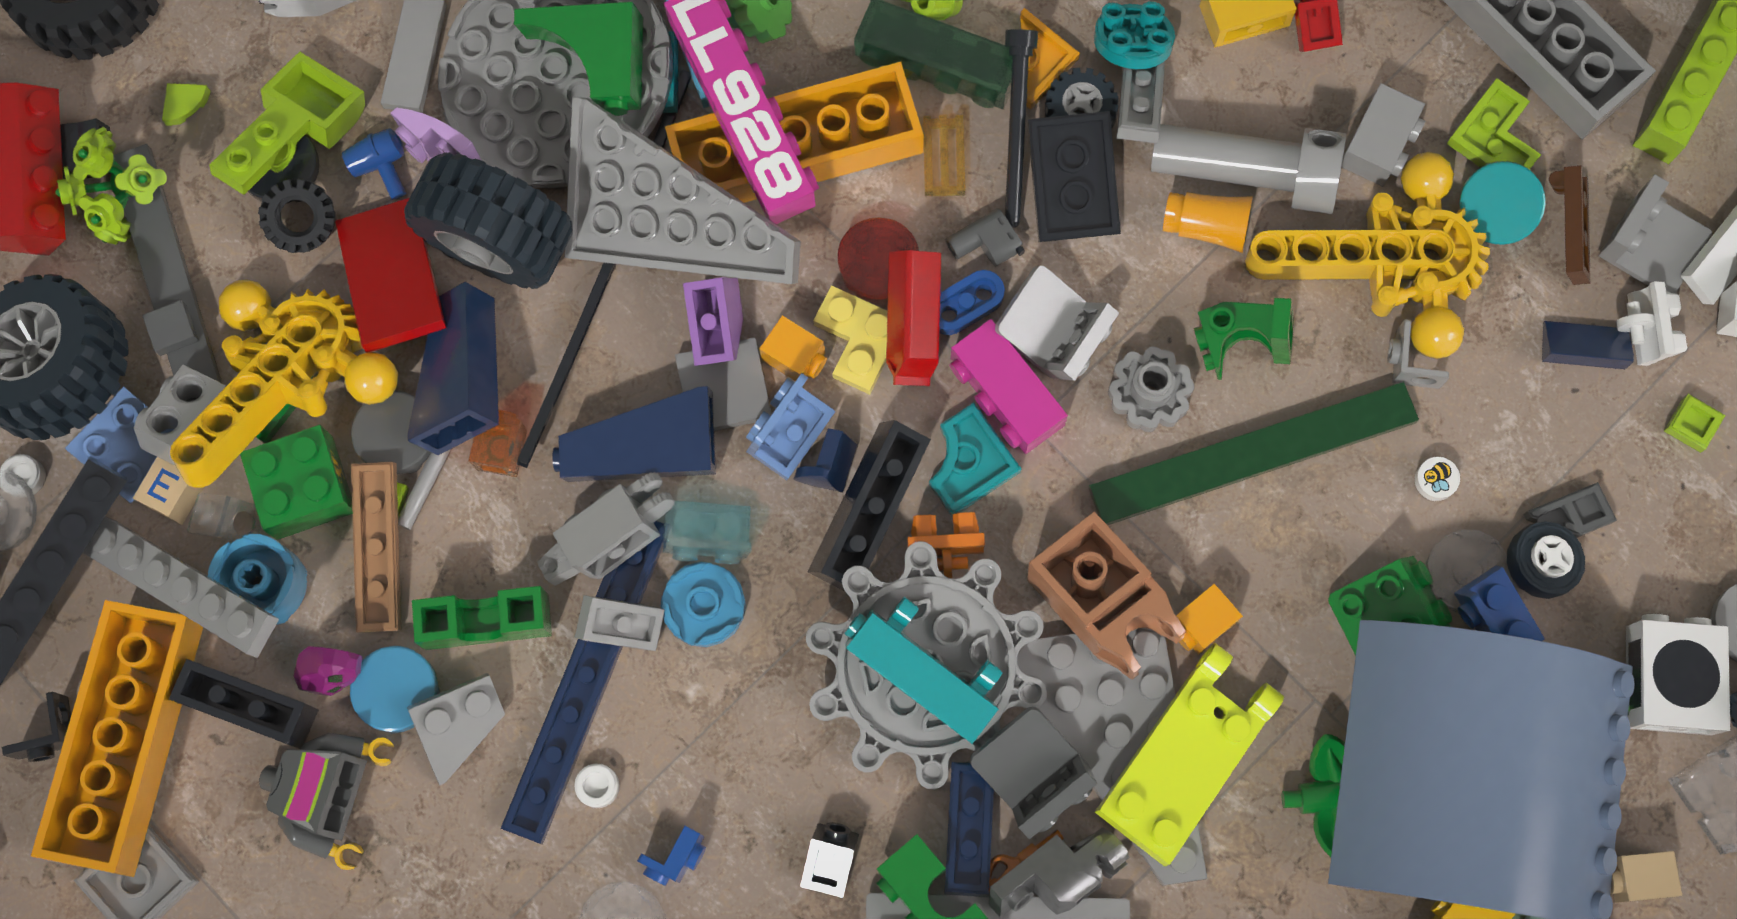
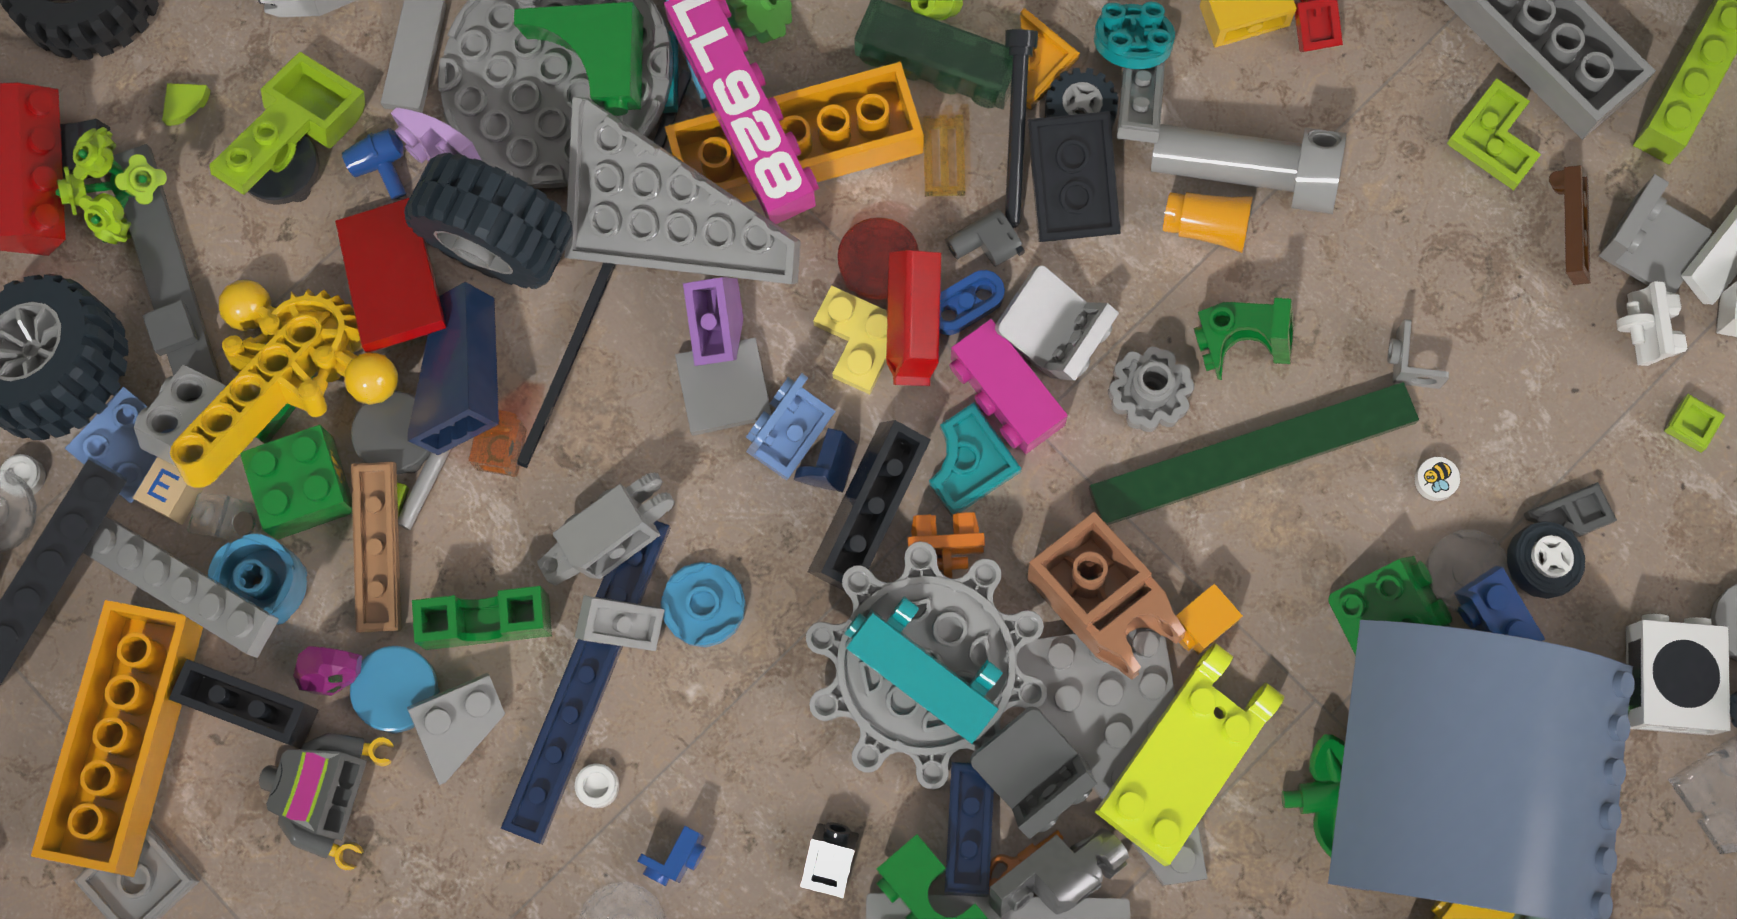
black bracket [2,691,71,762] -> none
black tyre [258,179,336,253] -> none
dark blue slope [552,386,716,482] -> none
clear light blue bracket [662,501,752,564] -> none
light orange brick [759,315,827,384] -> none
yellow piece [1245,152,1490,359] -> none
light grey brick [1341,83,1426,187] -> none
teal tile [1459,161,1546,245] -> none
dark blue slope [1542,321,1634,370] -> none
tan brick [1610,851,1682,903] -> none

